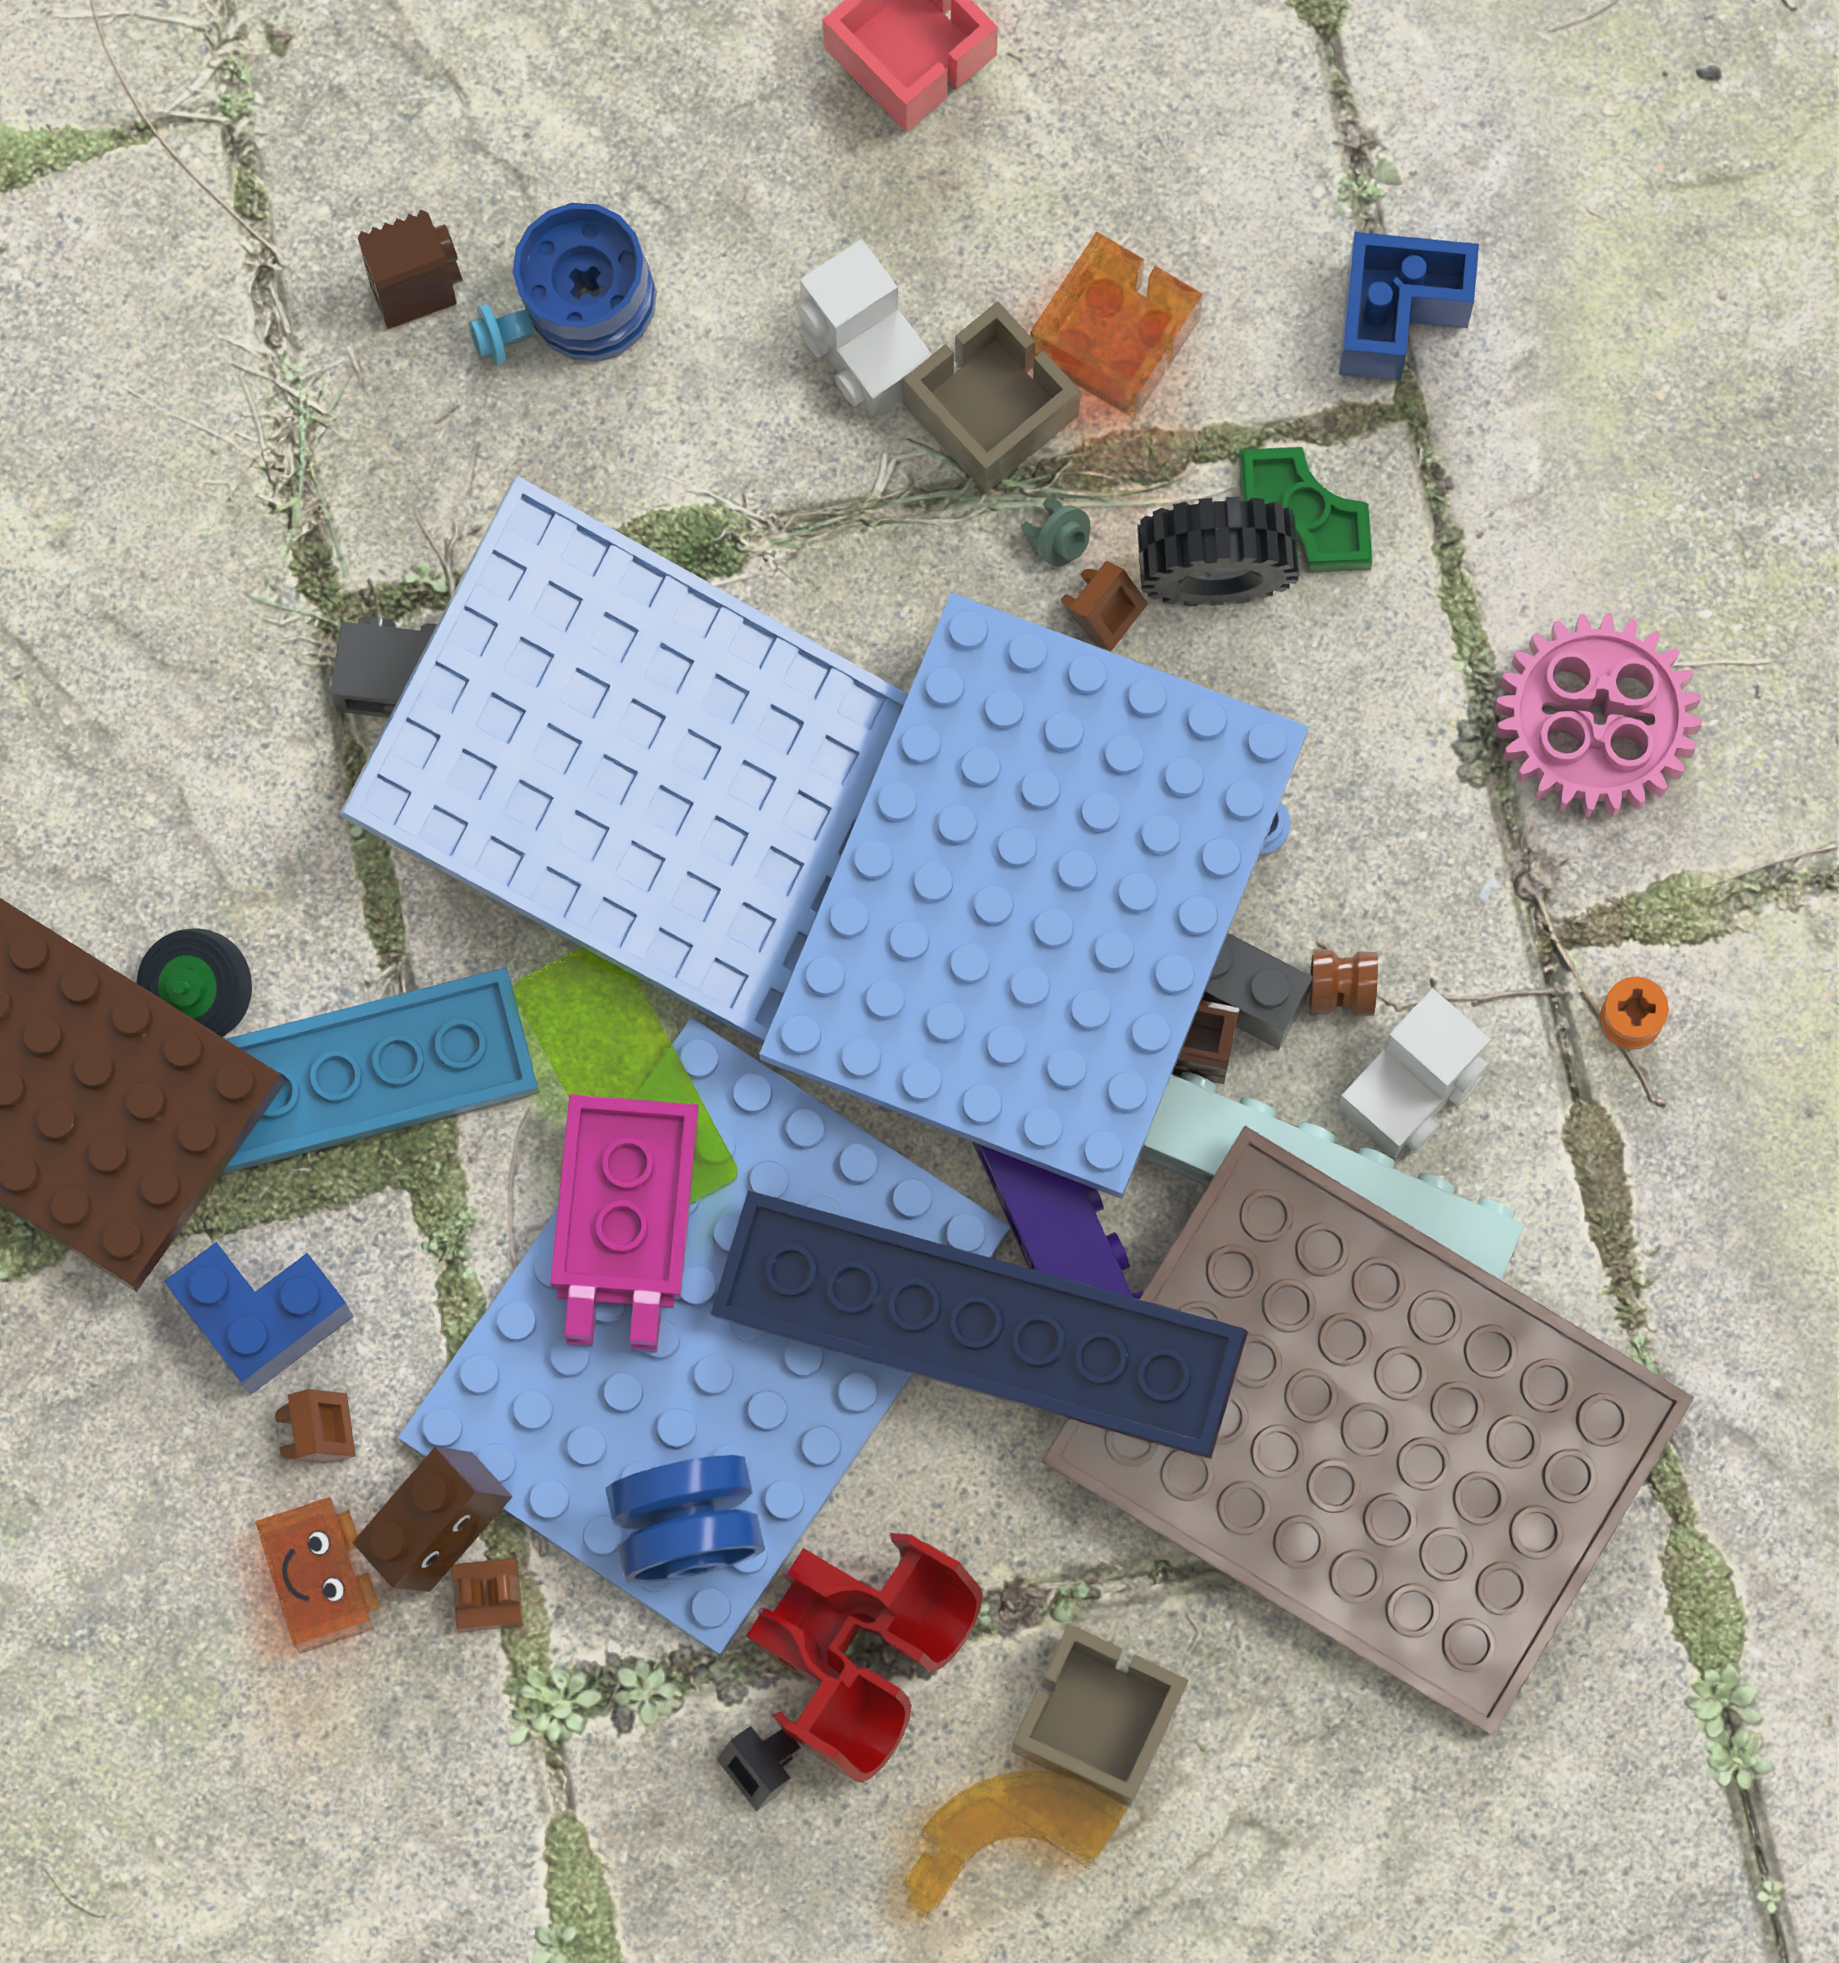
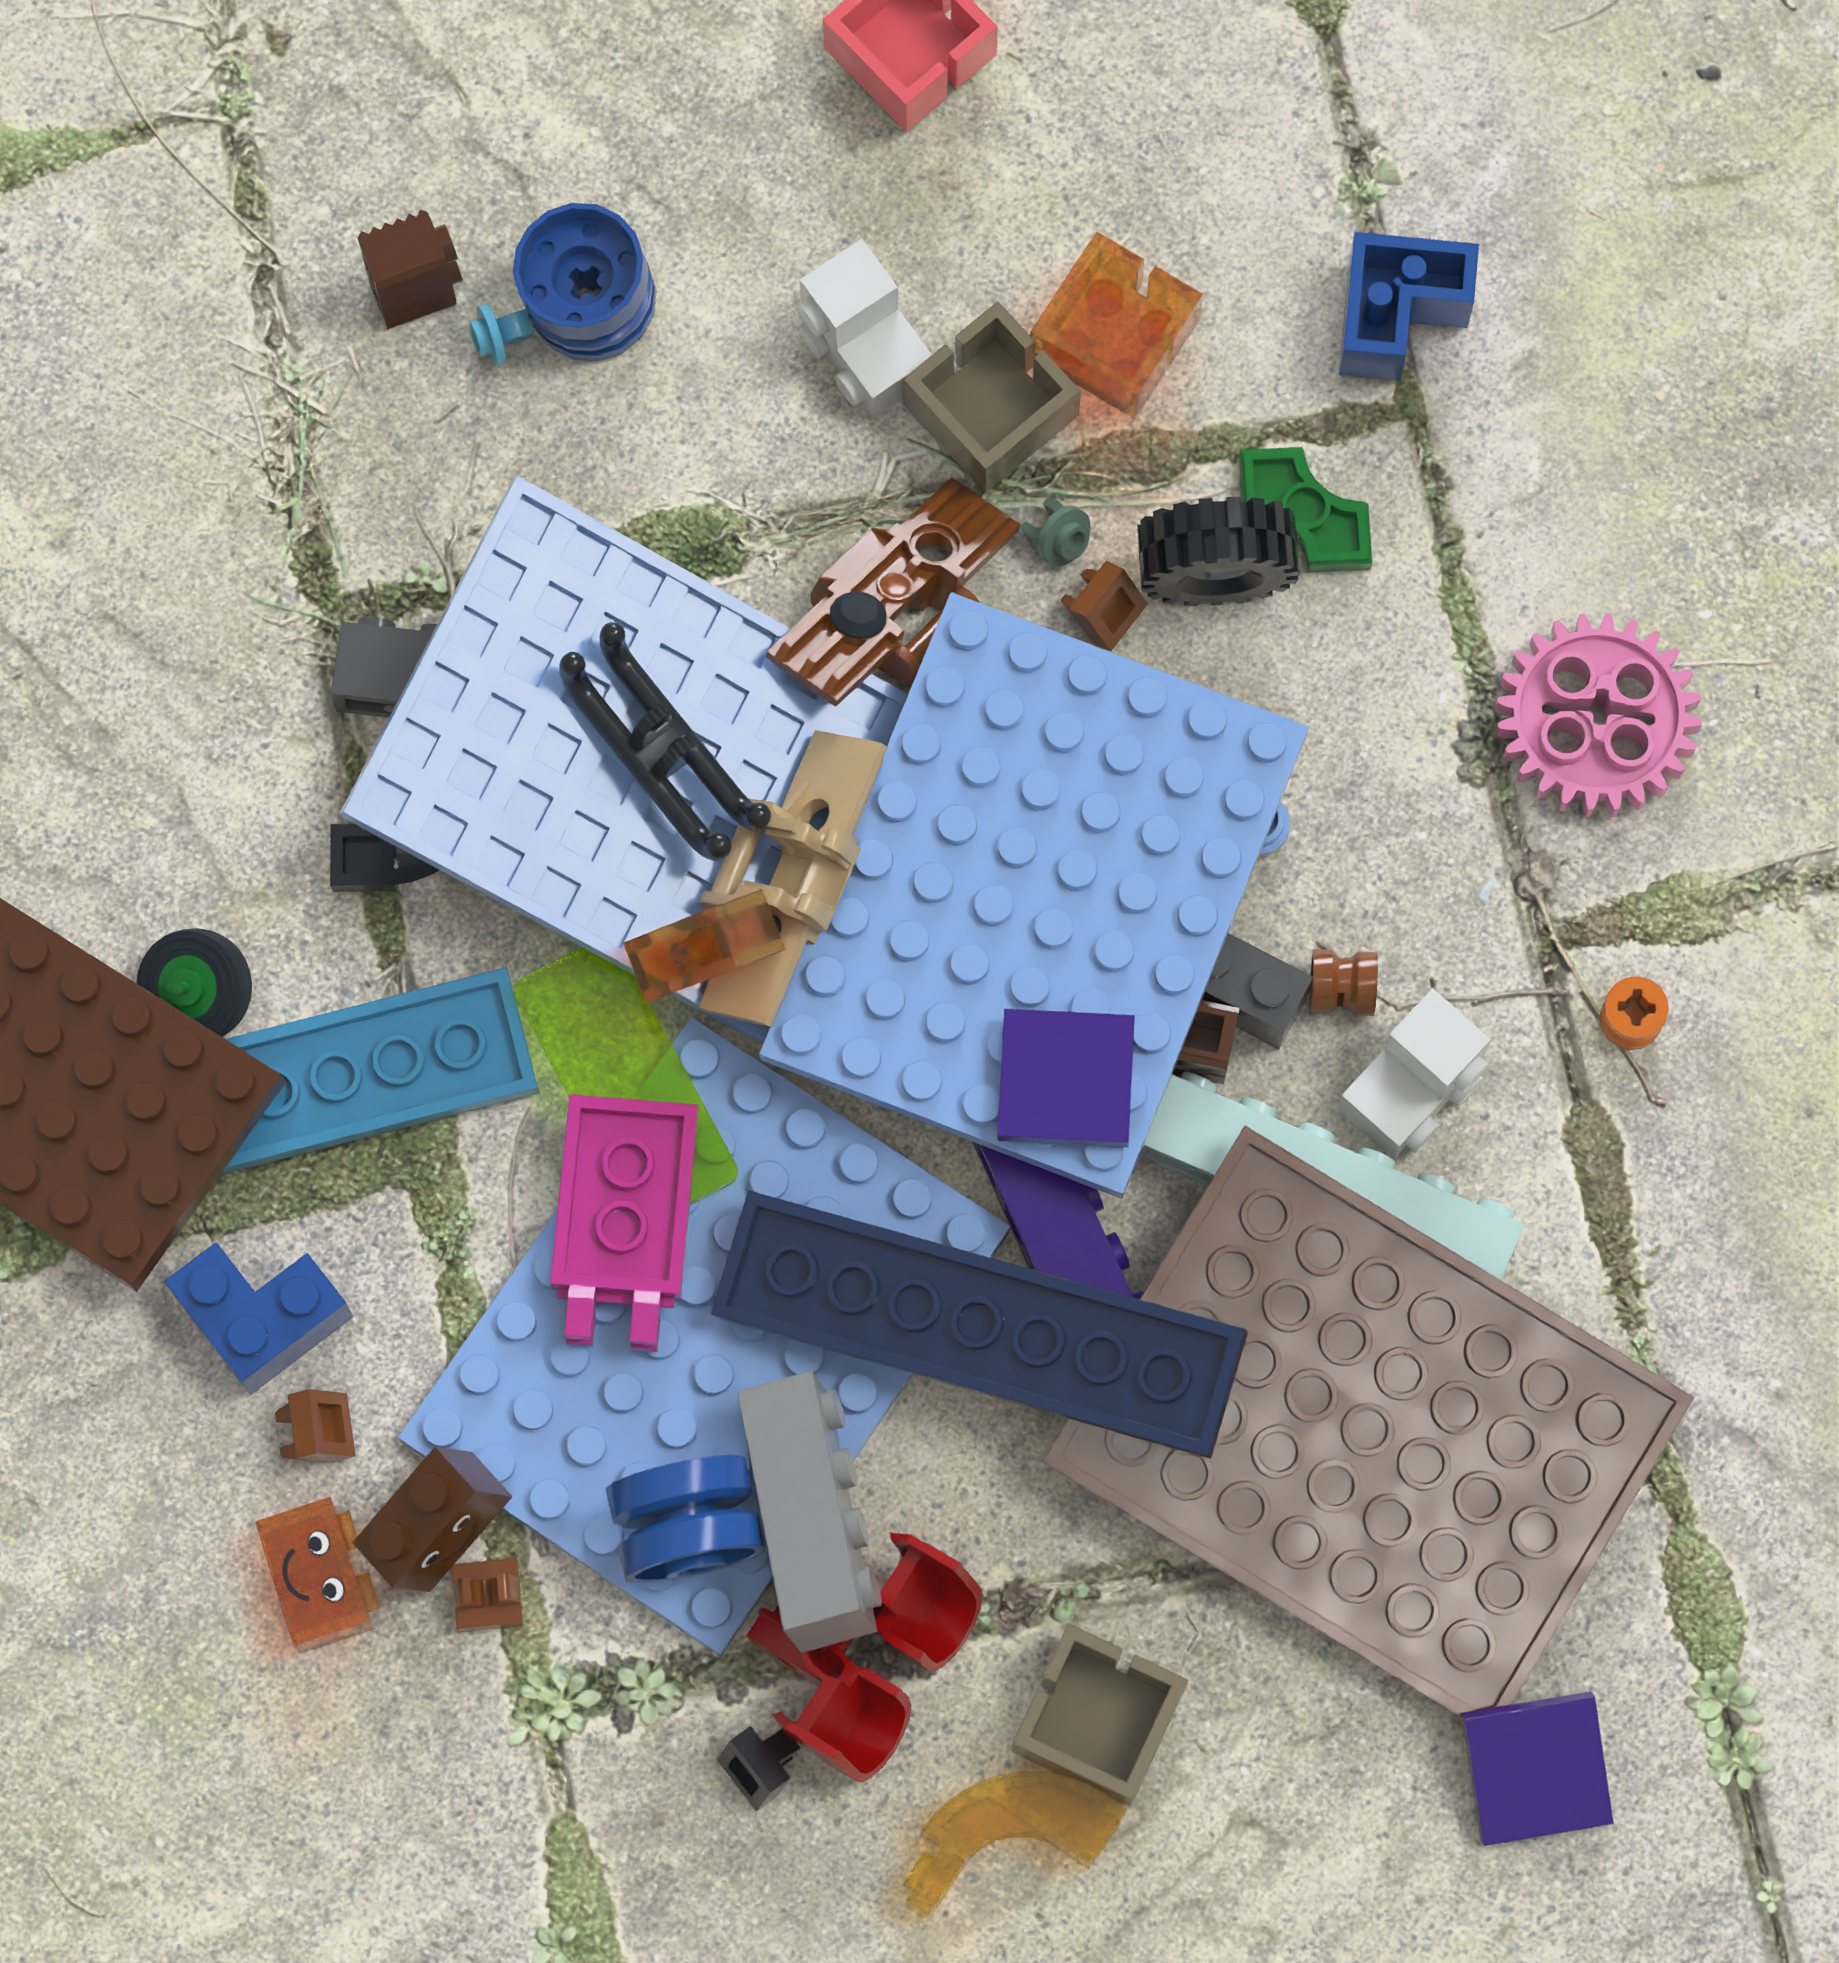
none -> black plate [330,824,440,892]
none -> black piece [559,622,771,861]
none -> clear orange brick [623,889,785,1003]
none -> tan piece [698,730,888,1027]
none -> light grey brick [738,1370,882,1653]
none -> dark orange piece [766,477,1021,707]
none -> dark purple tile [997,1009,1135,1148]
none -> dark purple tile [1462,1691,1614,1846]

